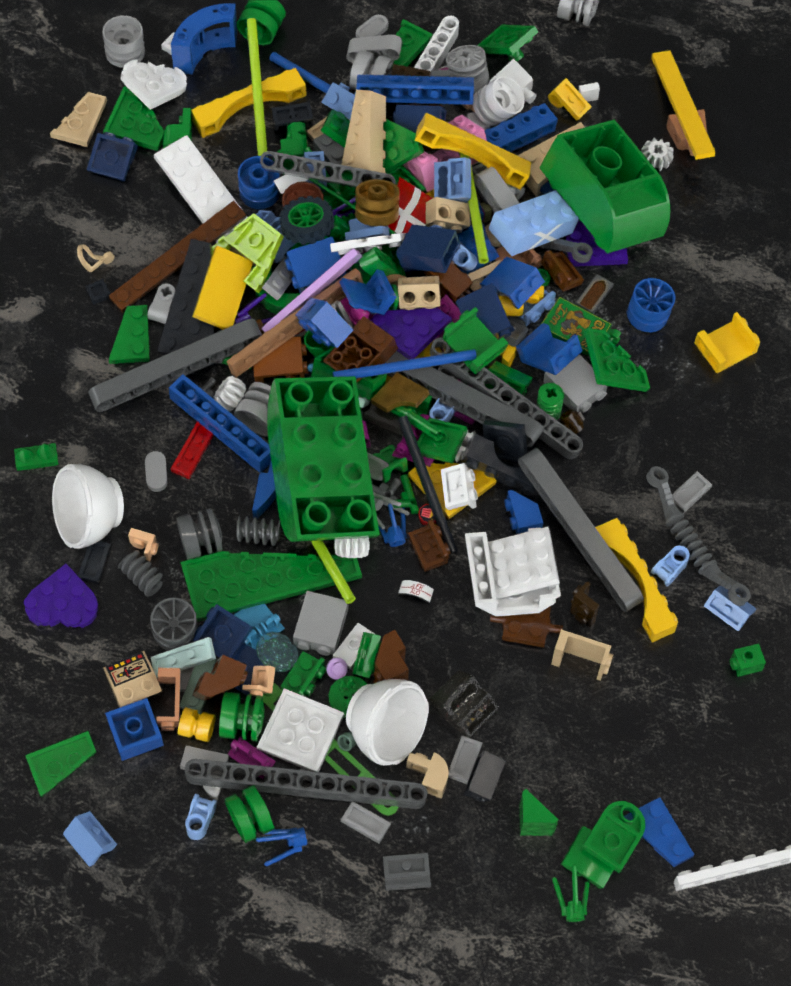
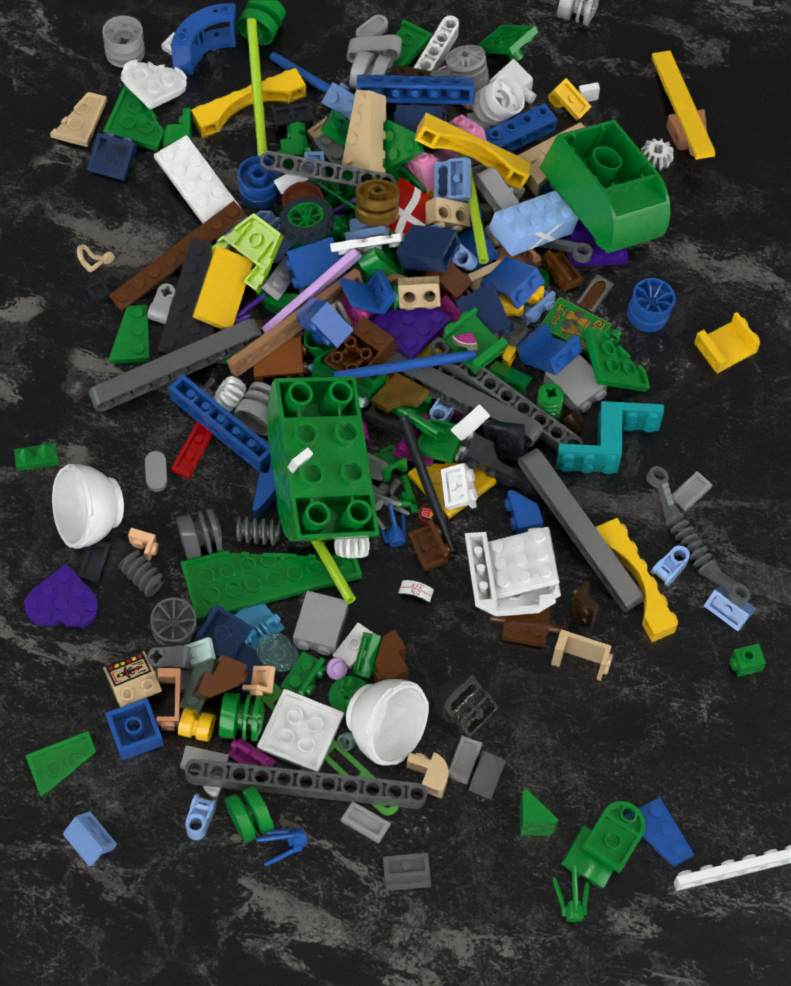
none -> dark grey piece [147,646,191,671]
none -> white tile [288,448,313,473]
none -> white sticker [451,405,490,441]
none -> tile [452,332,478,351]
none -> teal bracket [555,401,664,474]

